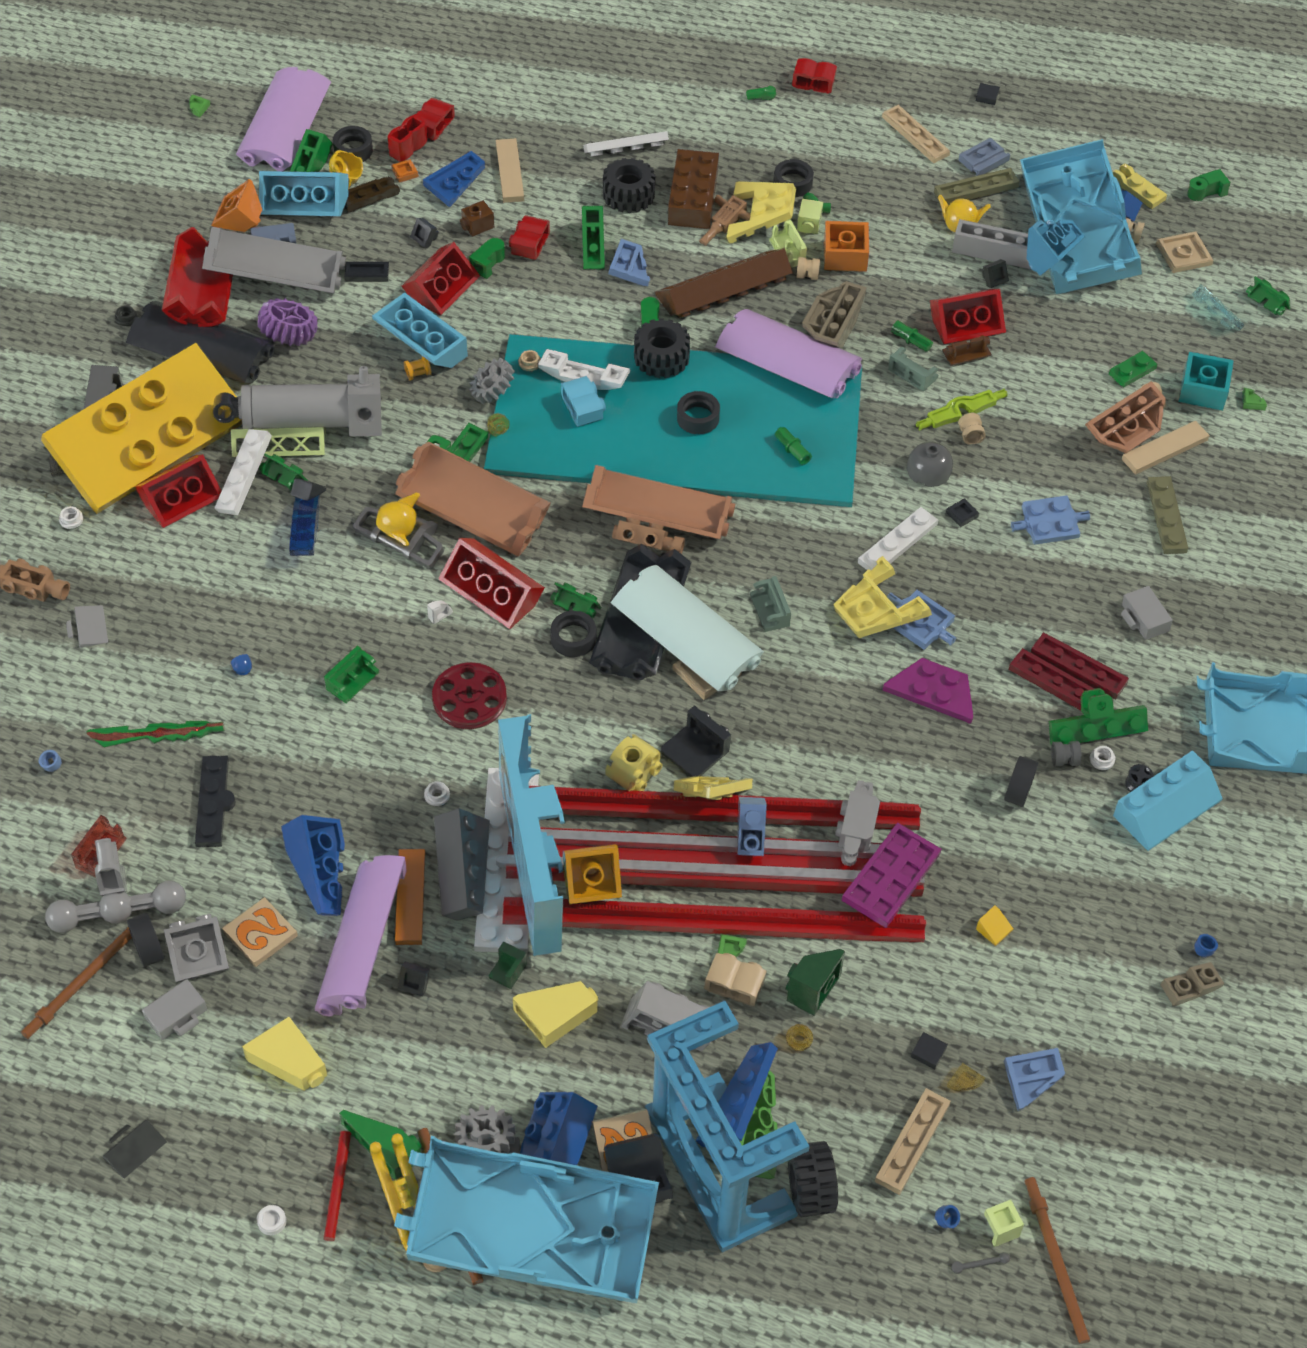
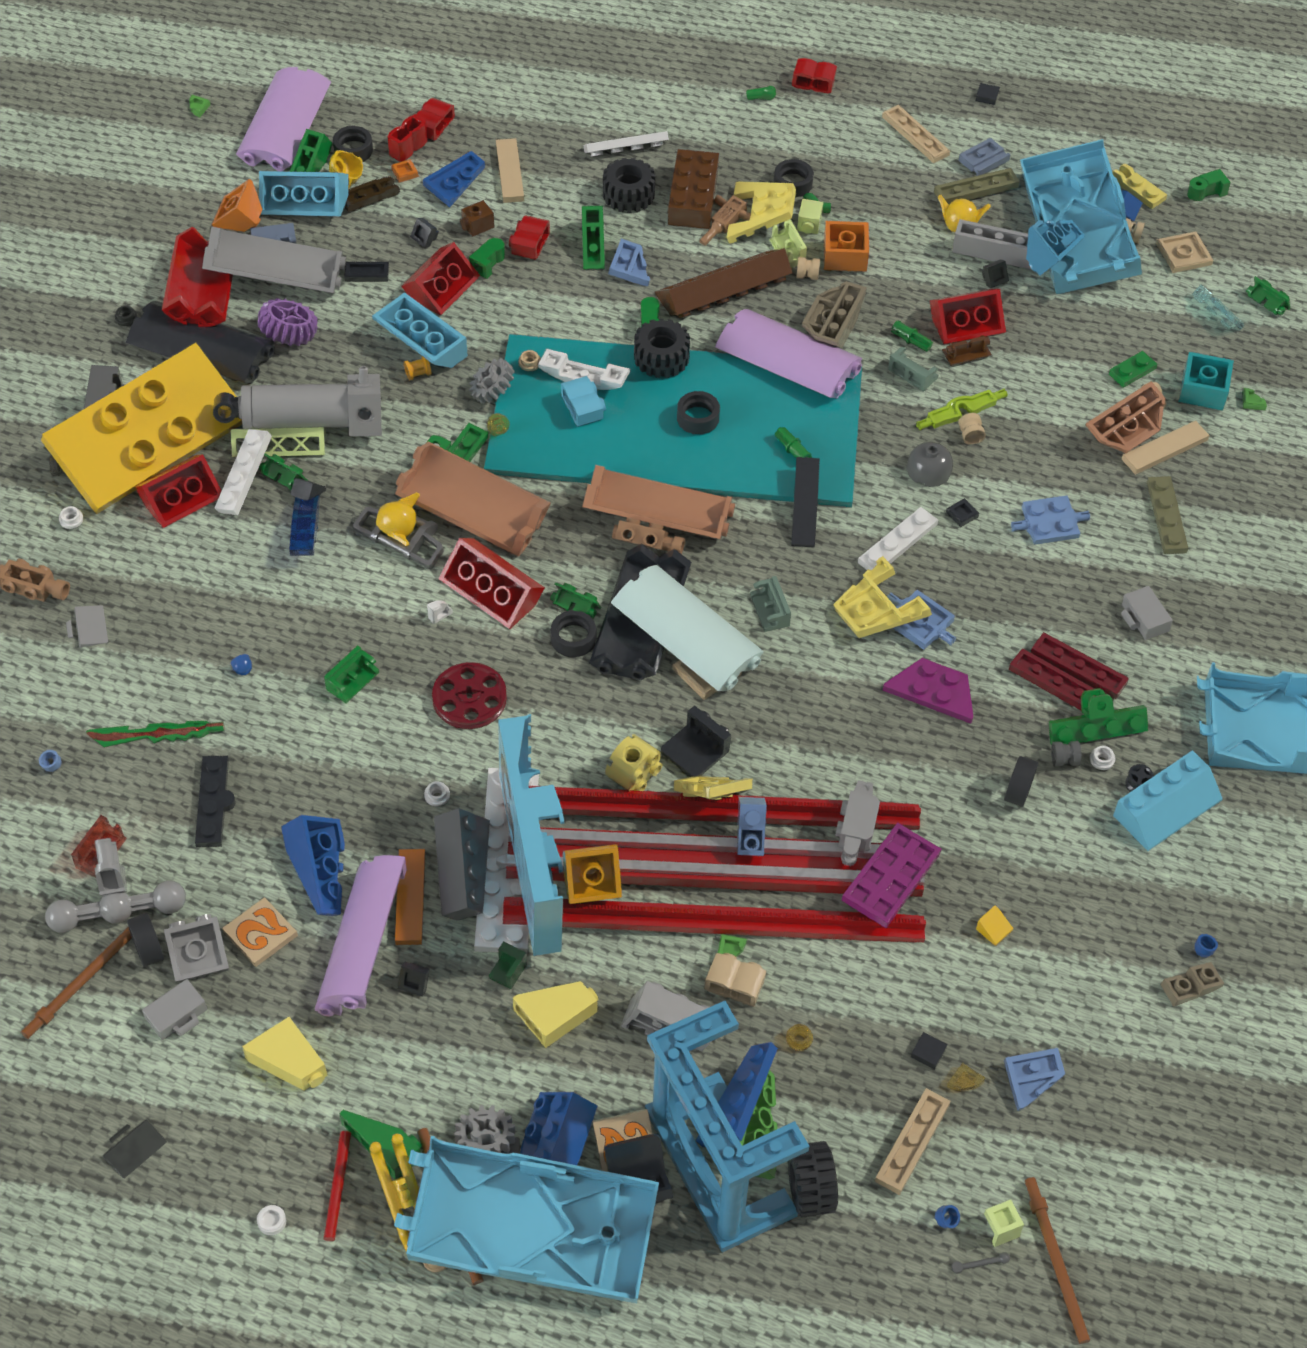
dark green slope [785,949,845,1016] -> none
none -> black slope [791,457,820,548]

